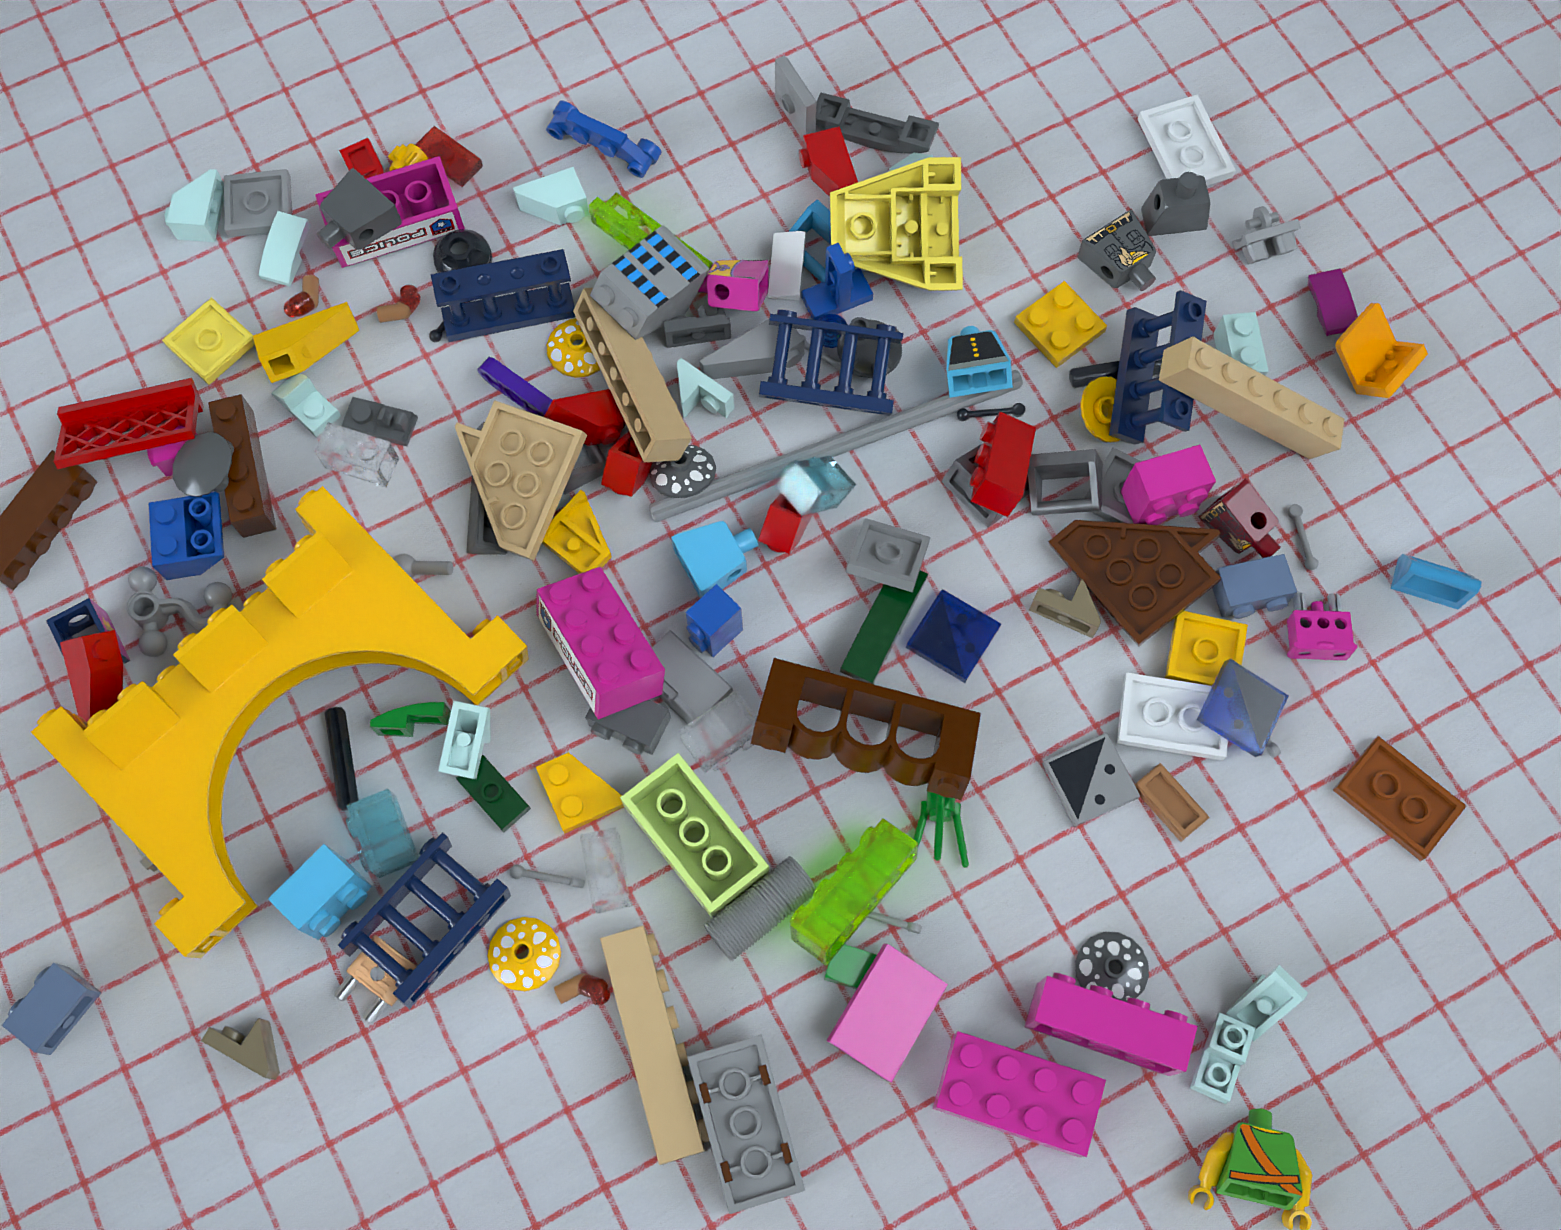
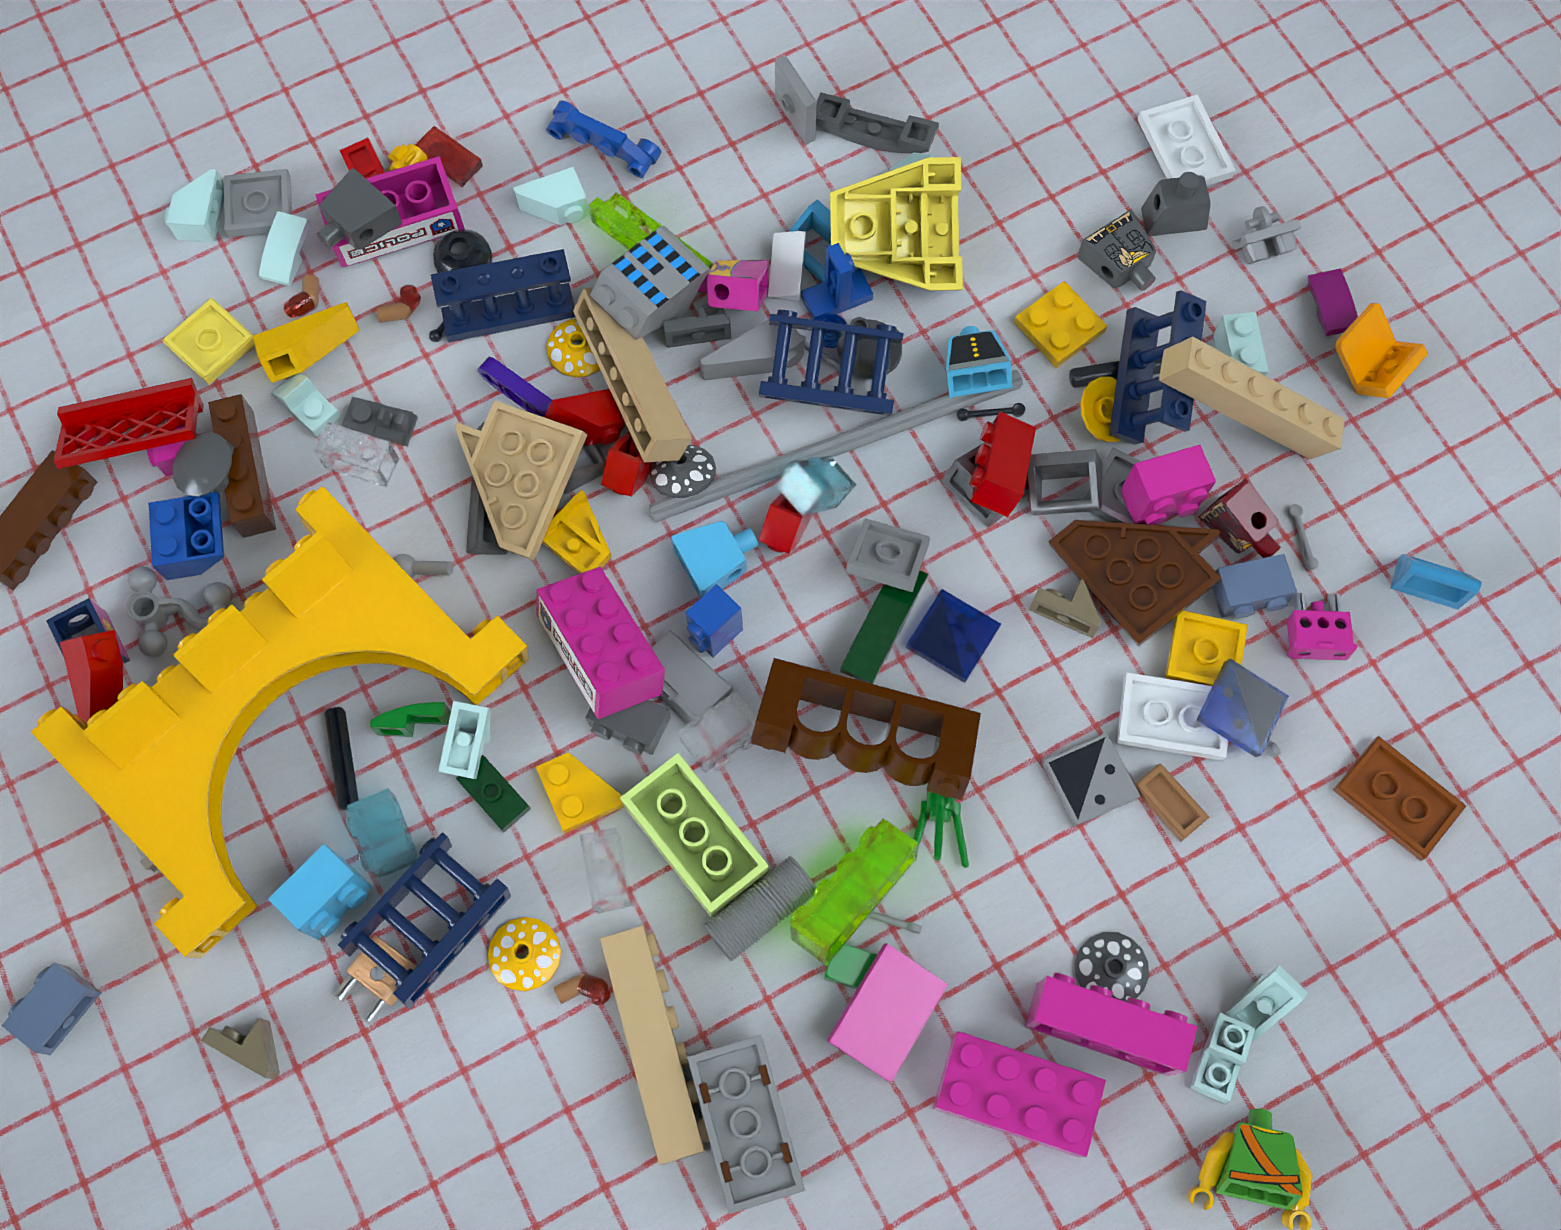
light grey hinge [510,865,585,888] -> none
light aqua slope [677,358,734,418] -> none
red slope [799,126,858,197] -> none

